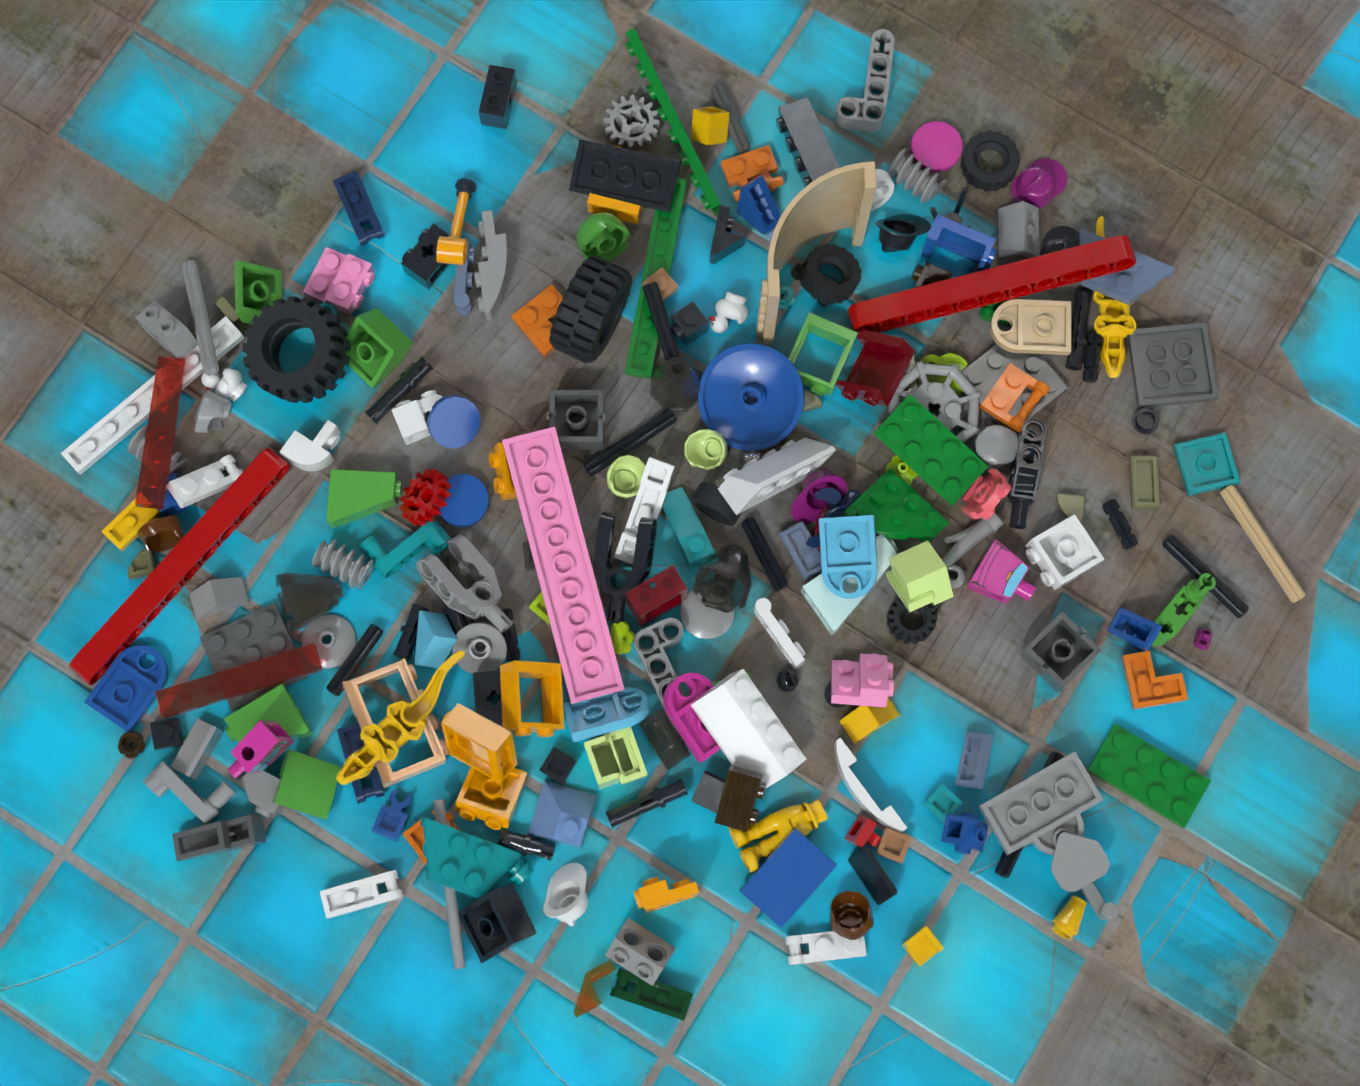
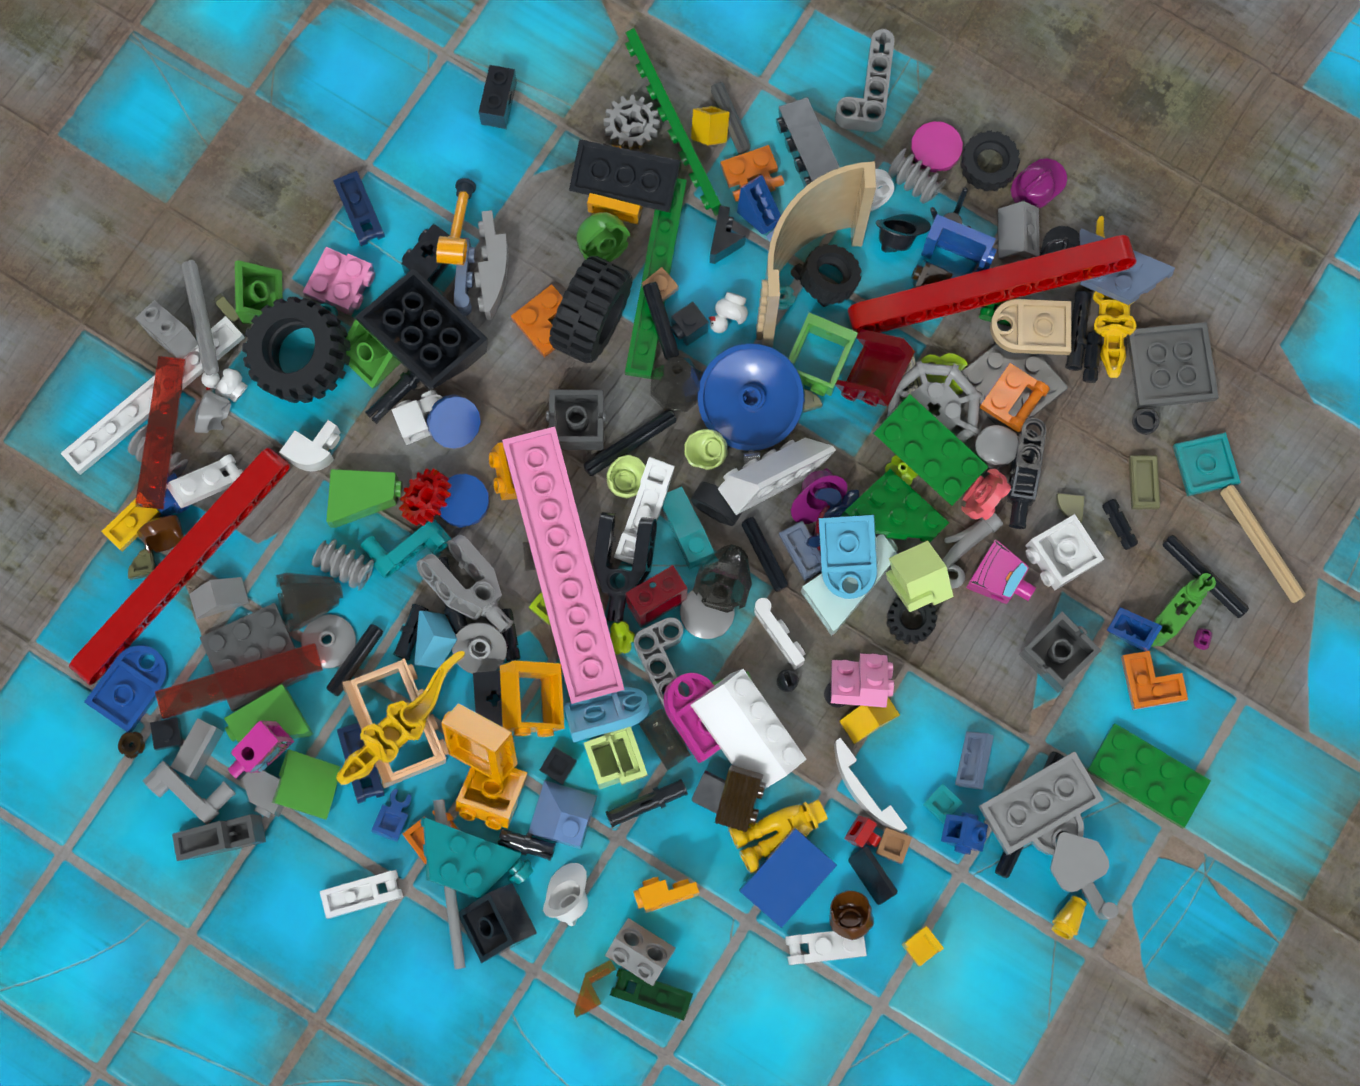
none -> black slope [355,268,488,390]

